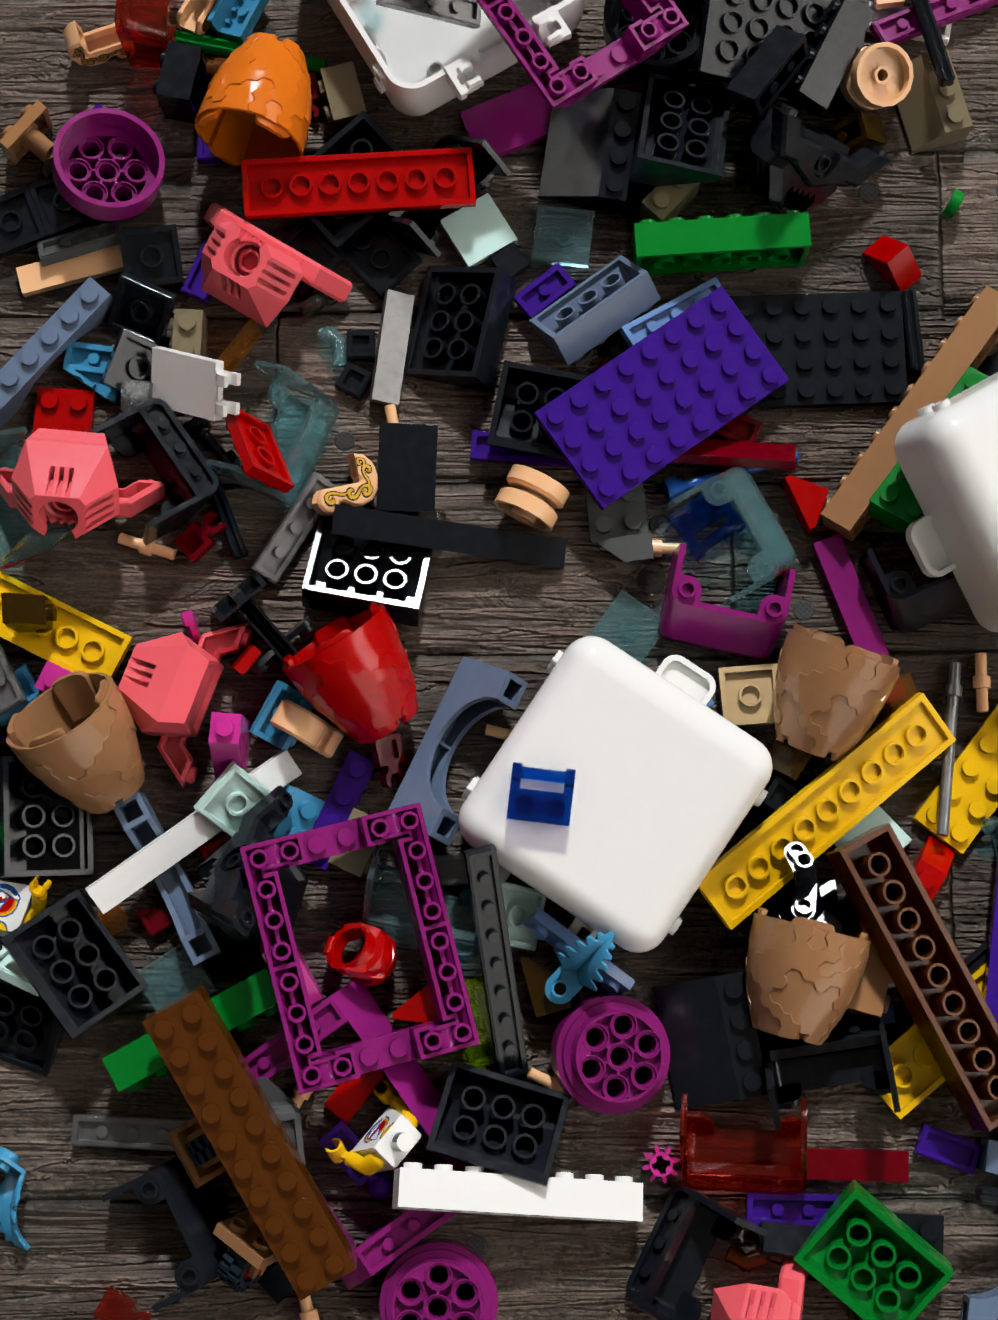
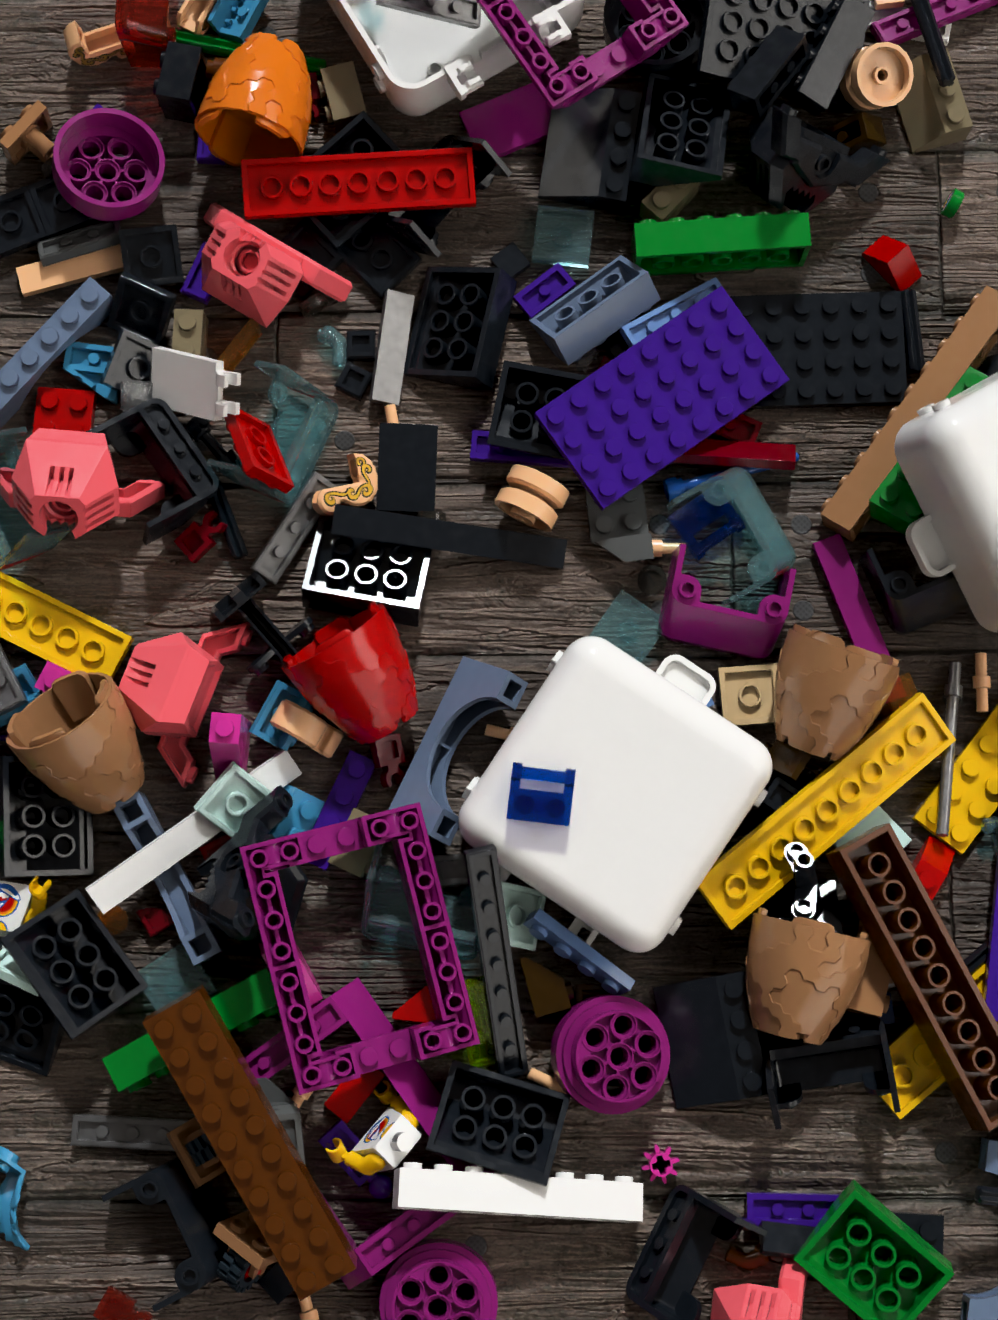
dark brown slope [1,593,57,633] -> none
light nougat bar [118,532,177,560] -> none
dark pink tile [181,610,201,644] -> none
red tile [230,644,262,675] -> none
red helmet [323,922,397,986] -> none
light aqua tile [440,193,518,267] -> none
dark azure plant [545,932,615,1004] -> none
clear red windscreen [679,1094,807,1195] -> none
red slope [781,475,829,536] -> none
dark red tile [784,1146,909,1182] -> none
dark purple tile [913,1123,983,1175] -> none

